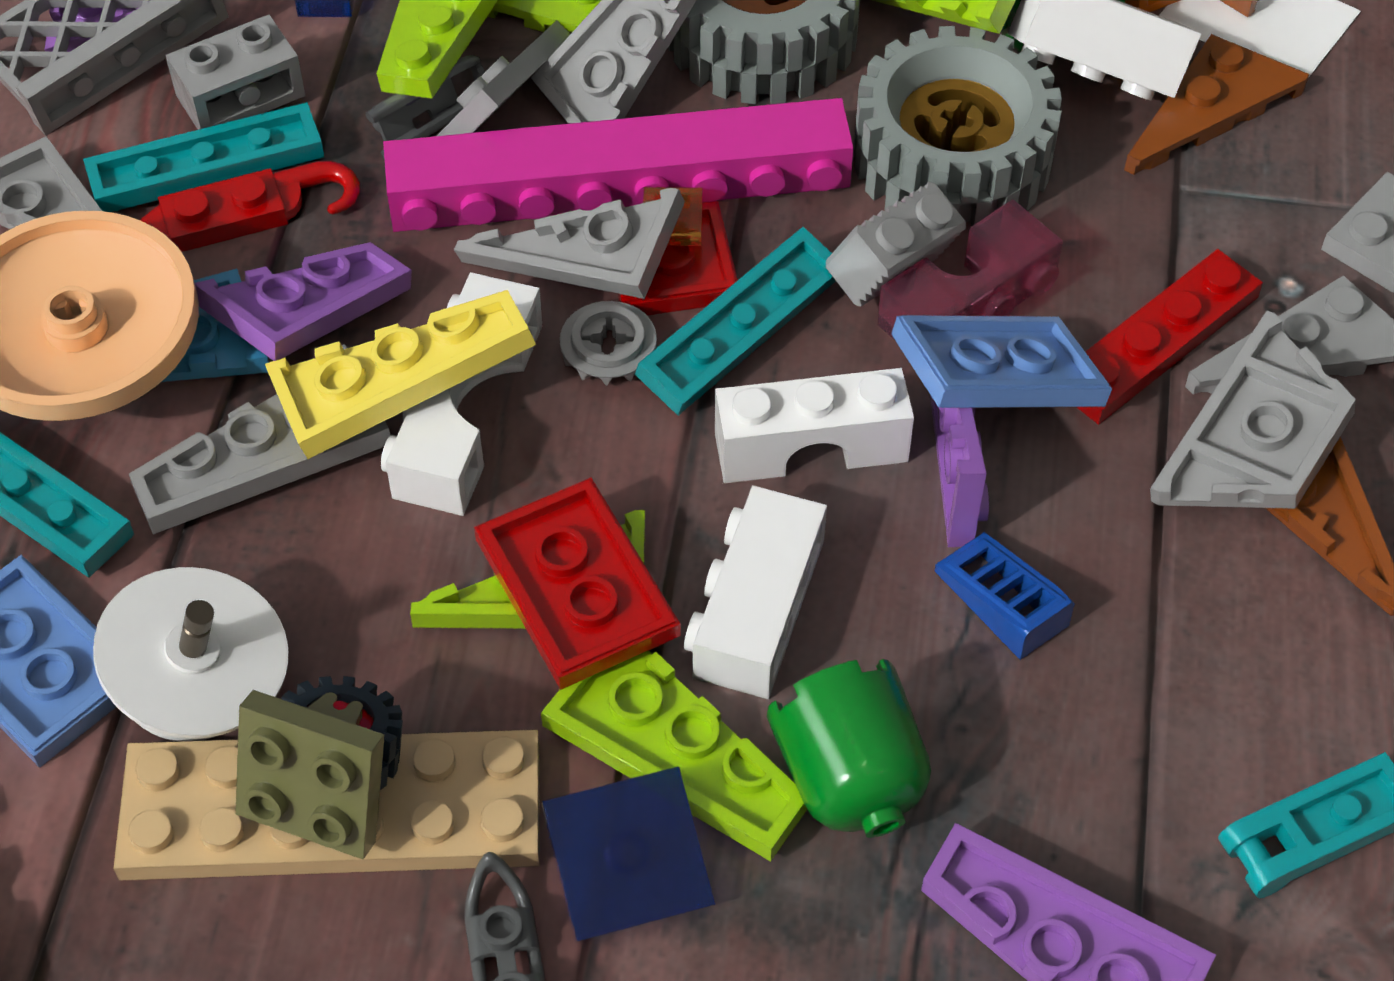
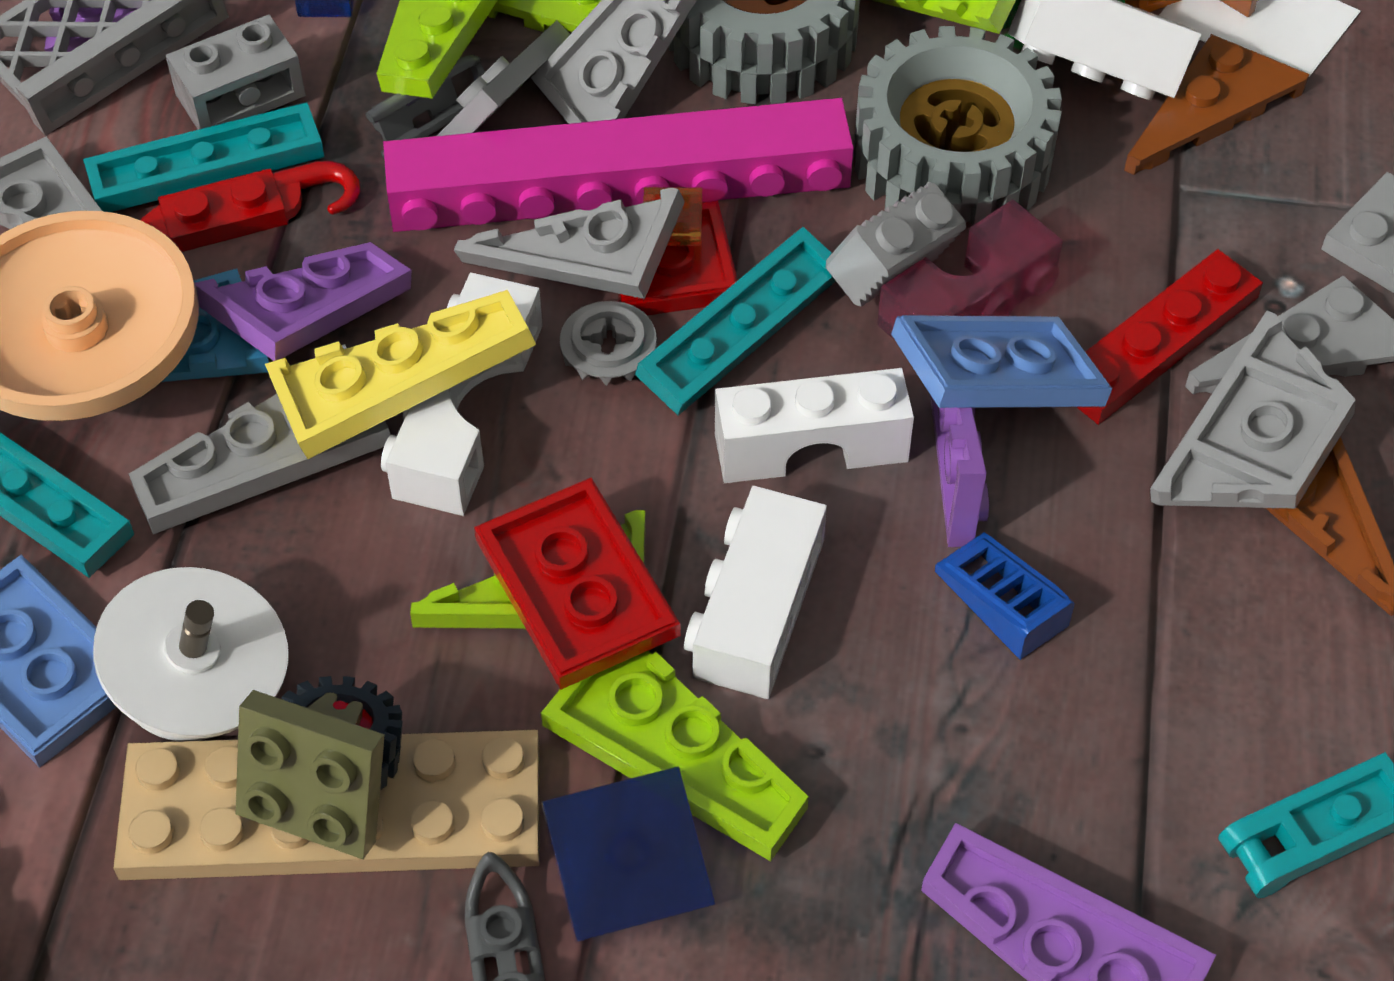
green cylinder [767,659,931,838] -> none

